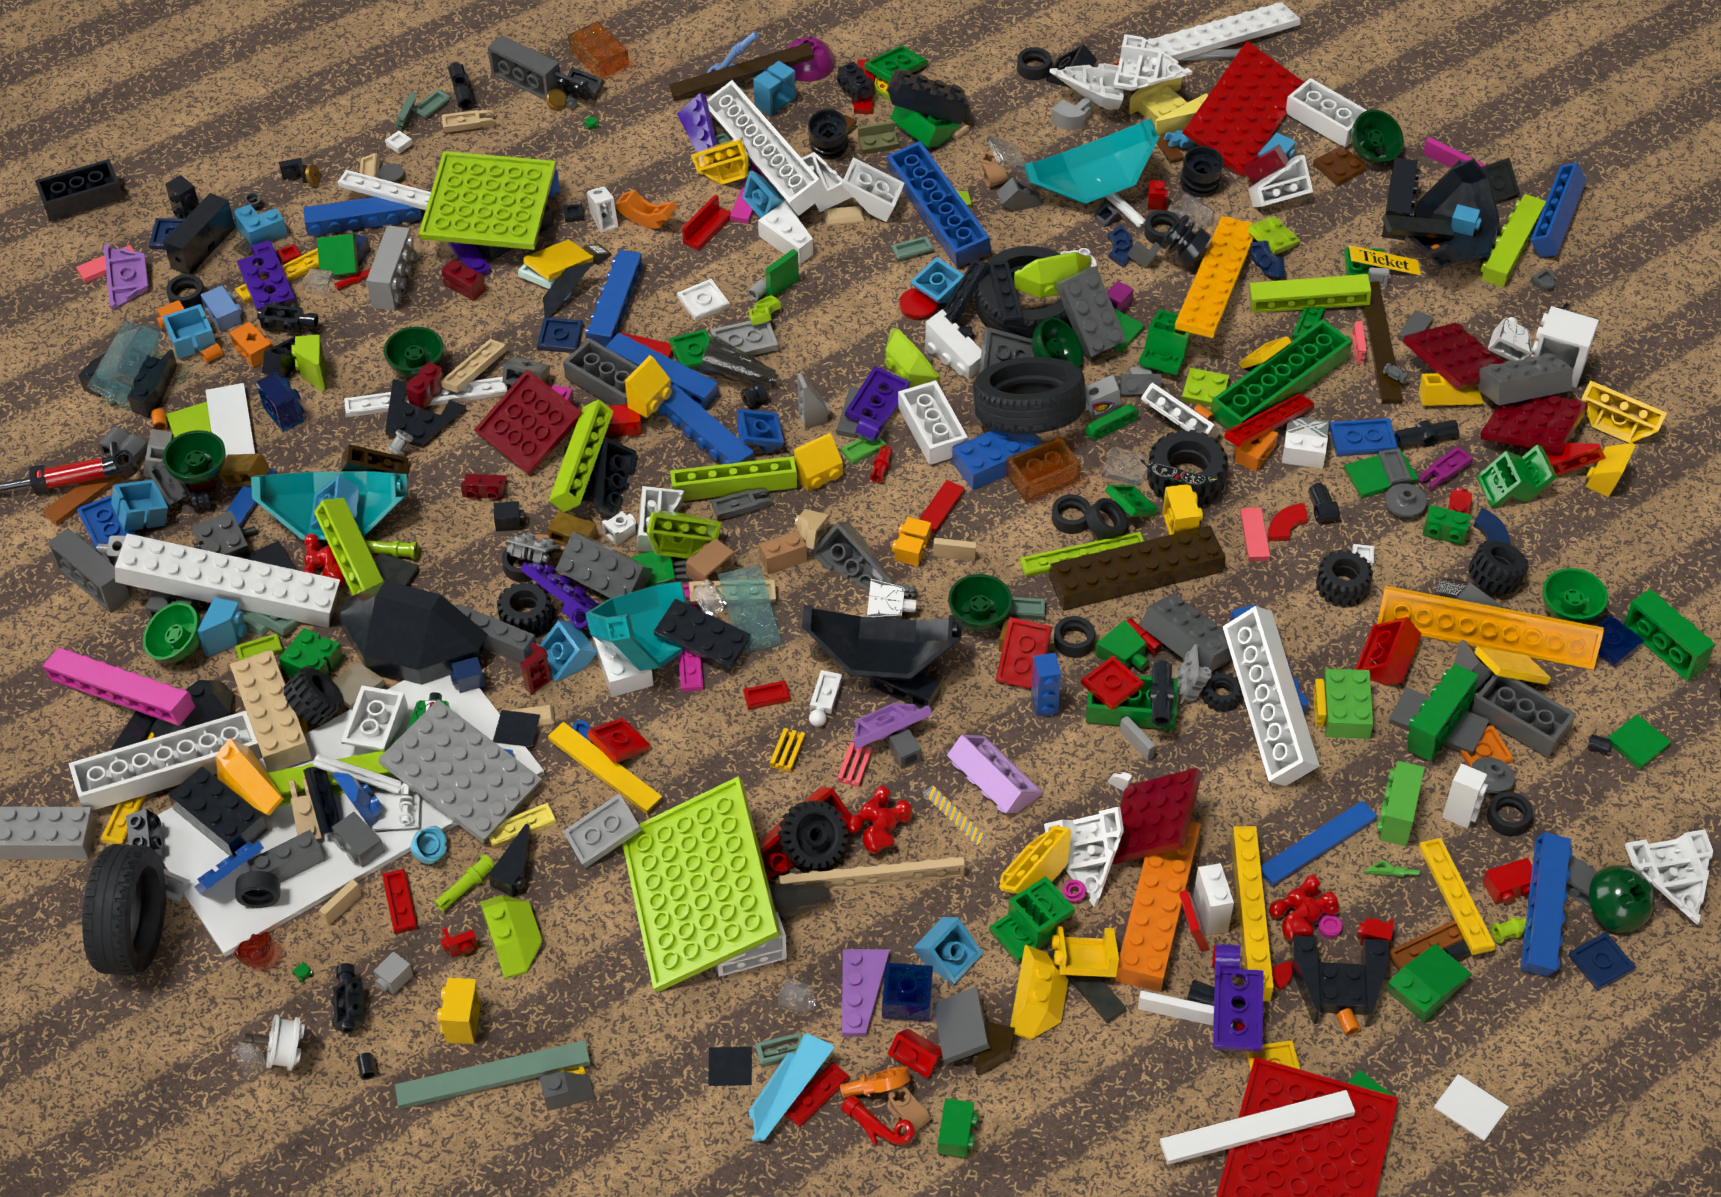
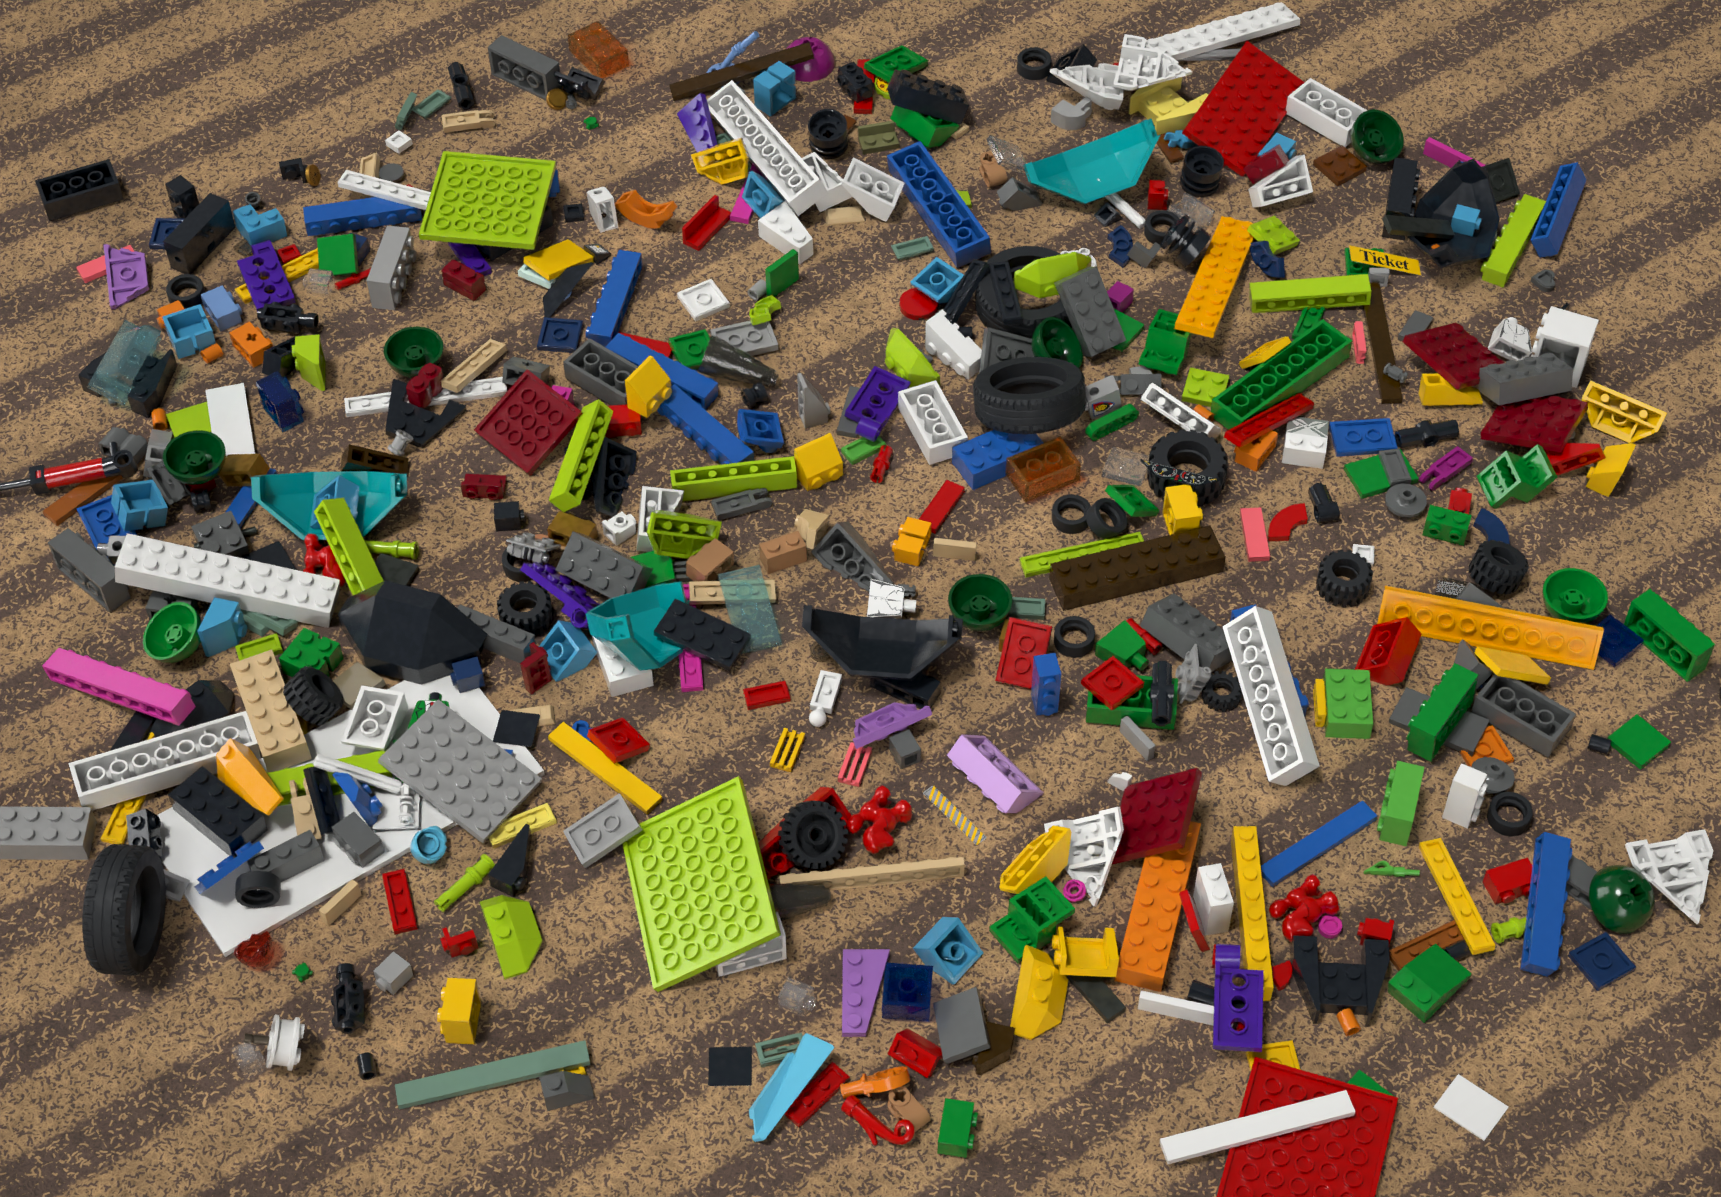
clear brick [690,579,727,615] -> none

